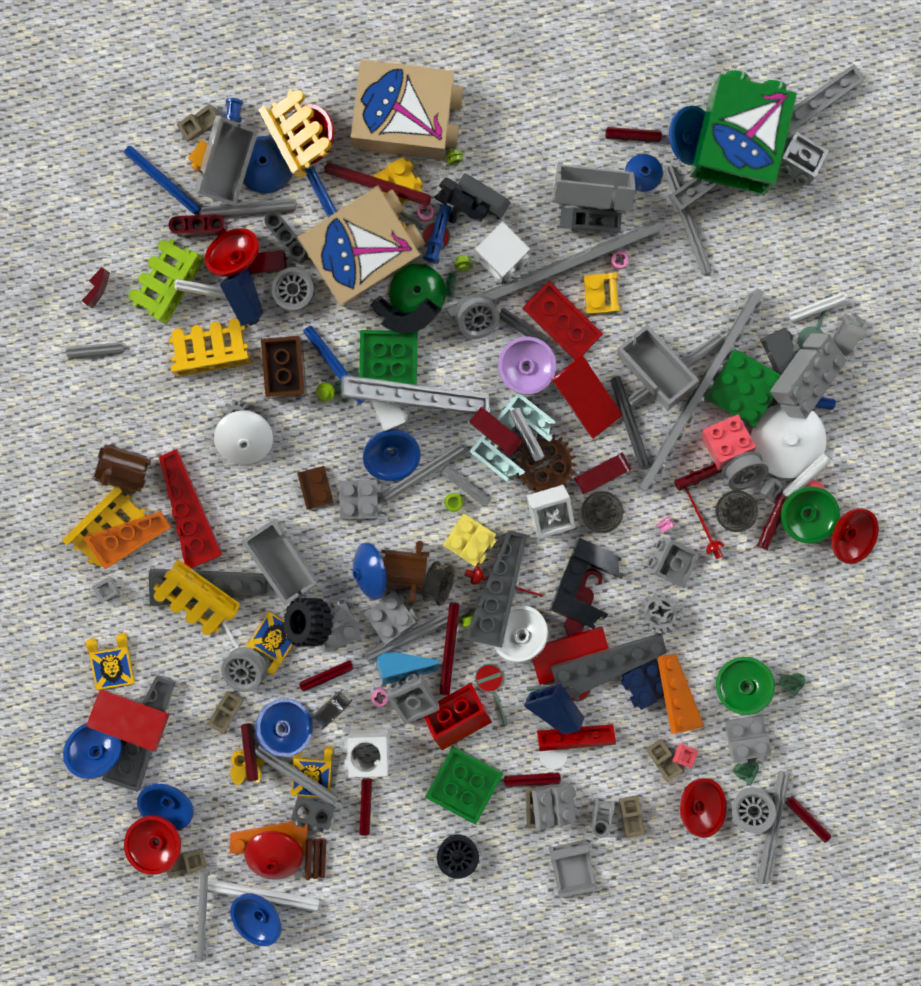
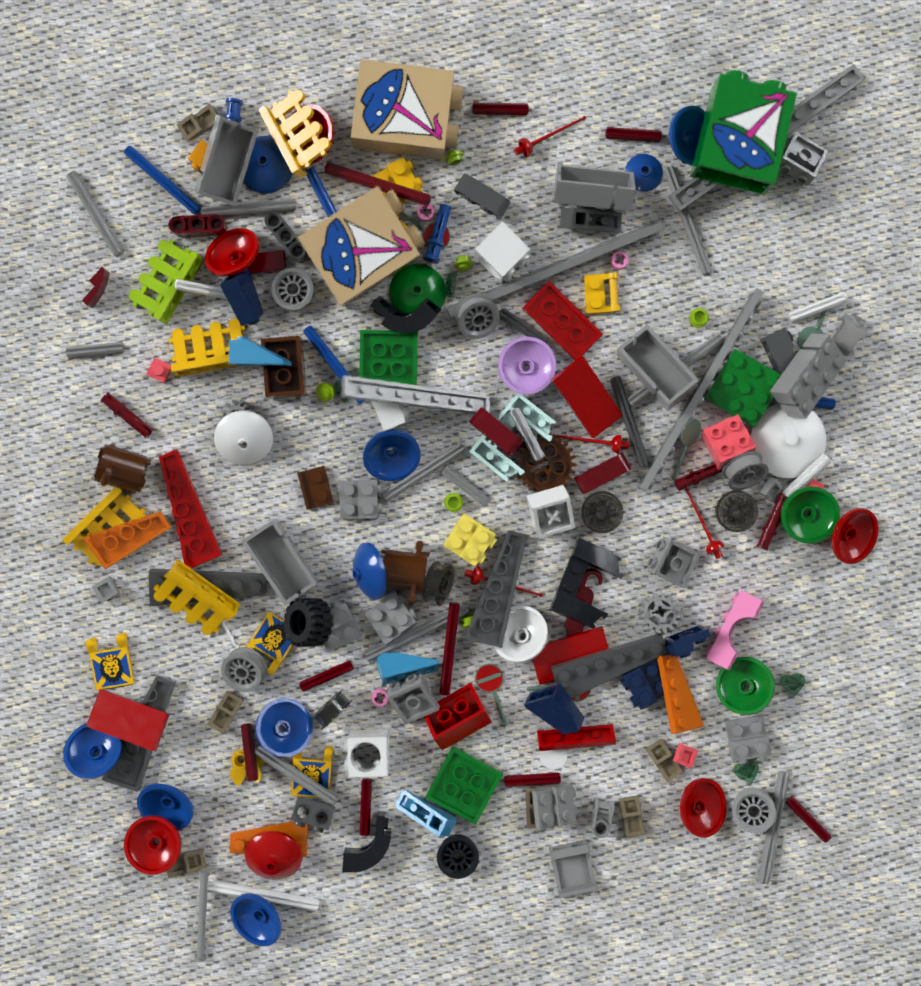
copper tile [304,838,326,880] -> none
clear brick [421,159,450,182] -> none
black piece [435,178,491,223] -> none
bright pink bush [656,516,675,533] -> none
none -> light grey axle [67,171,124,257]
none -> dark red pin [100,392,154,439]
none -> coral plate [146,357,171,383]
none -> dark azure slope [229,337,292,366]
none -> black arch [342,811,392,873]
none -> dark azure slope [395,789,457,837]
none -> dark red axle [472,102,529,115]
none -> red sword [514,116,586,158]
none -> red sword [549,433,630,454]
none -> dark blue plate [665,625,711,658]
none -> sand green piece [672,419,701,480]
none -> lime plate [689,308,709,328]
none -> bright pink arch [706,590,764,670]

